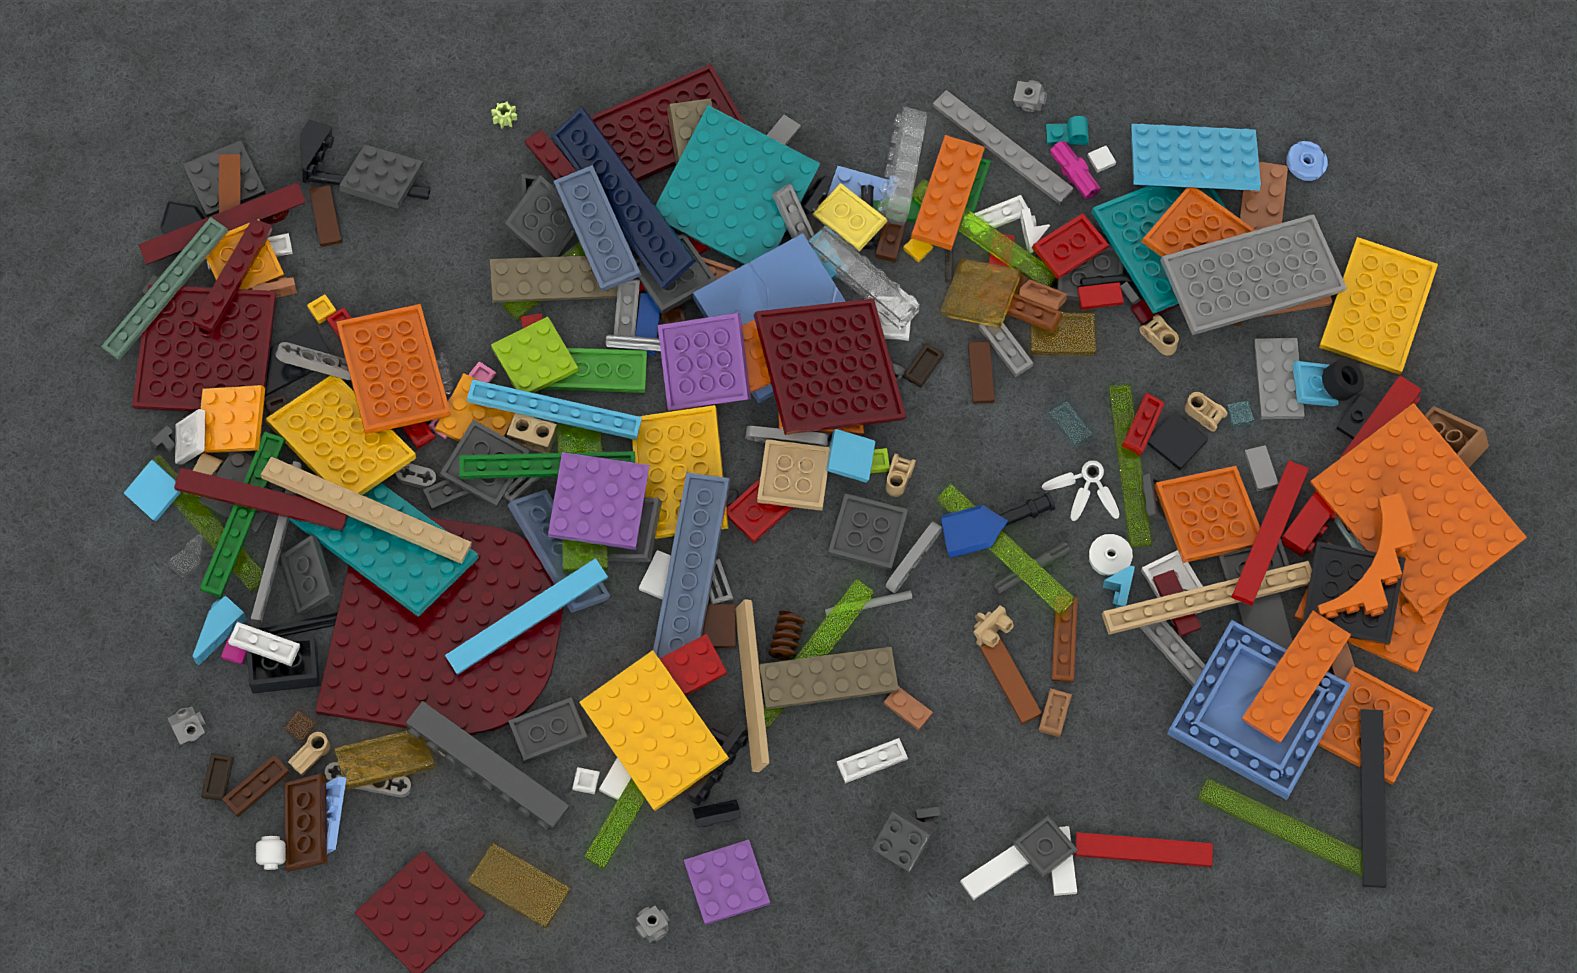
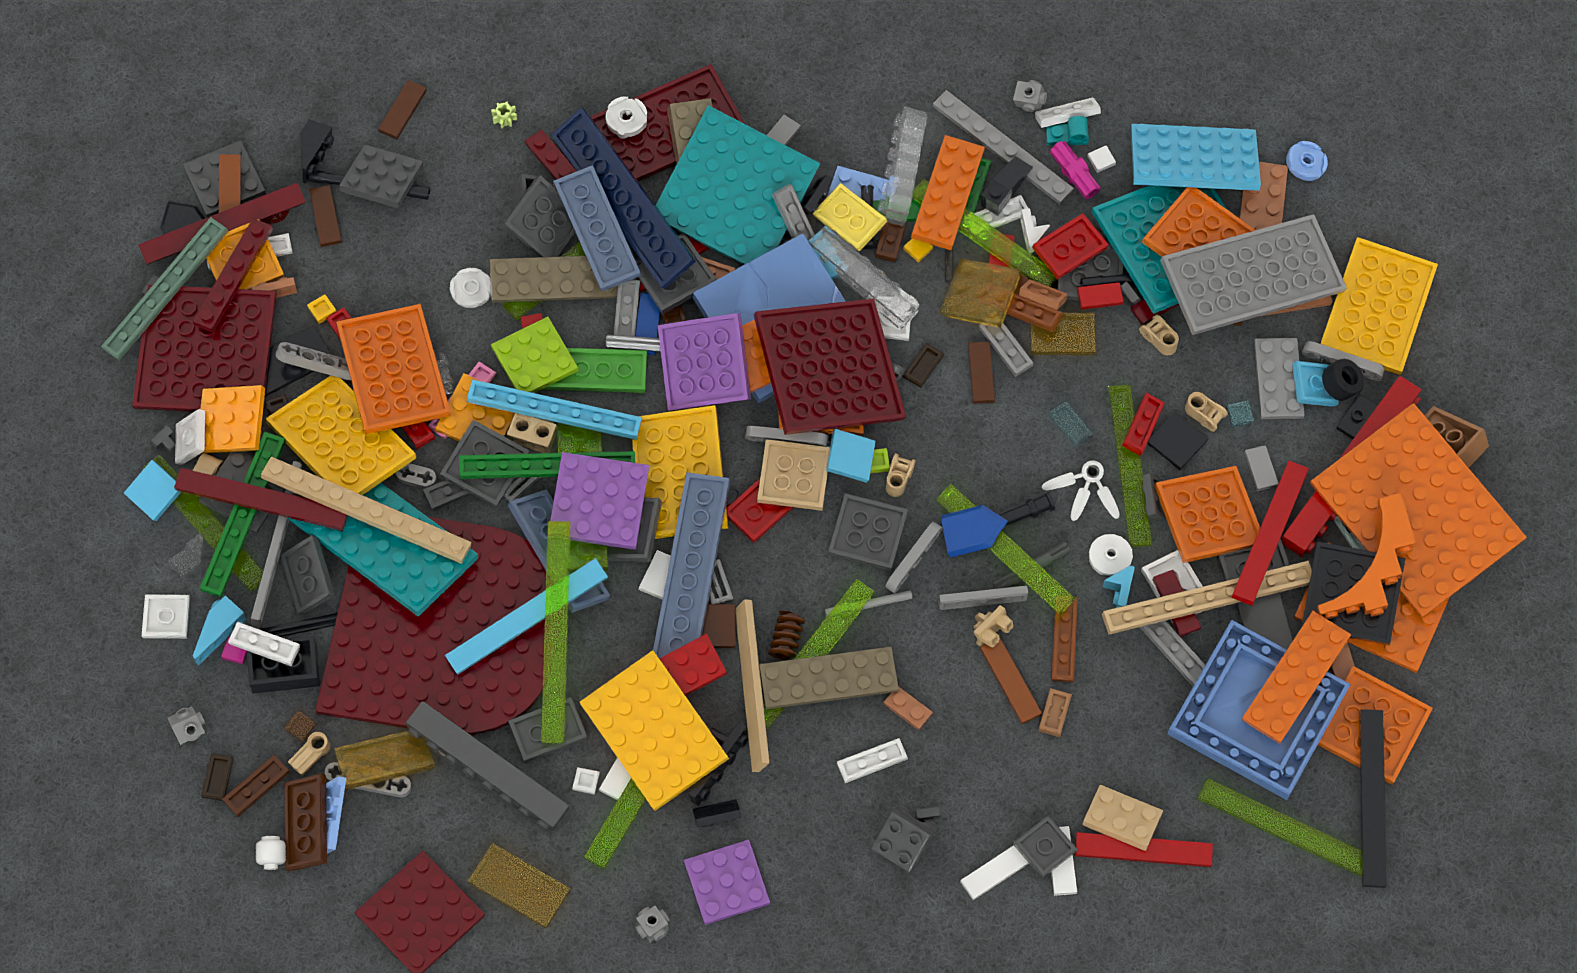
none -> white tile [142,594,190,639]
none -> reddish brown tile [378,80,427,140]
none -> white tile [450,268,491,308]
none -> clear neon green plate [541,521,571,743]
none -> white plate [606,97,647,139]
none -> light grey tile [938,586,1028,610]
none -> black slope [981,156,1033,216]
none -> white tile [1035,98,1101,128]
none -> tan plate [1083,785,1163,851]
none -> light grey beam [1302,341,1385,381]

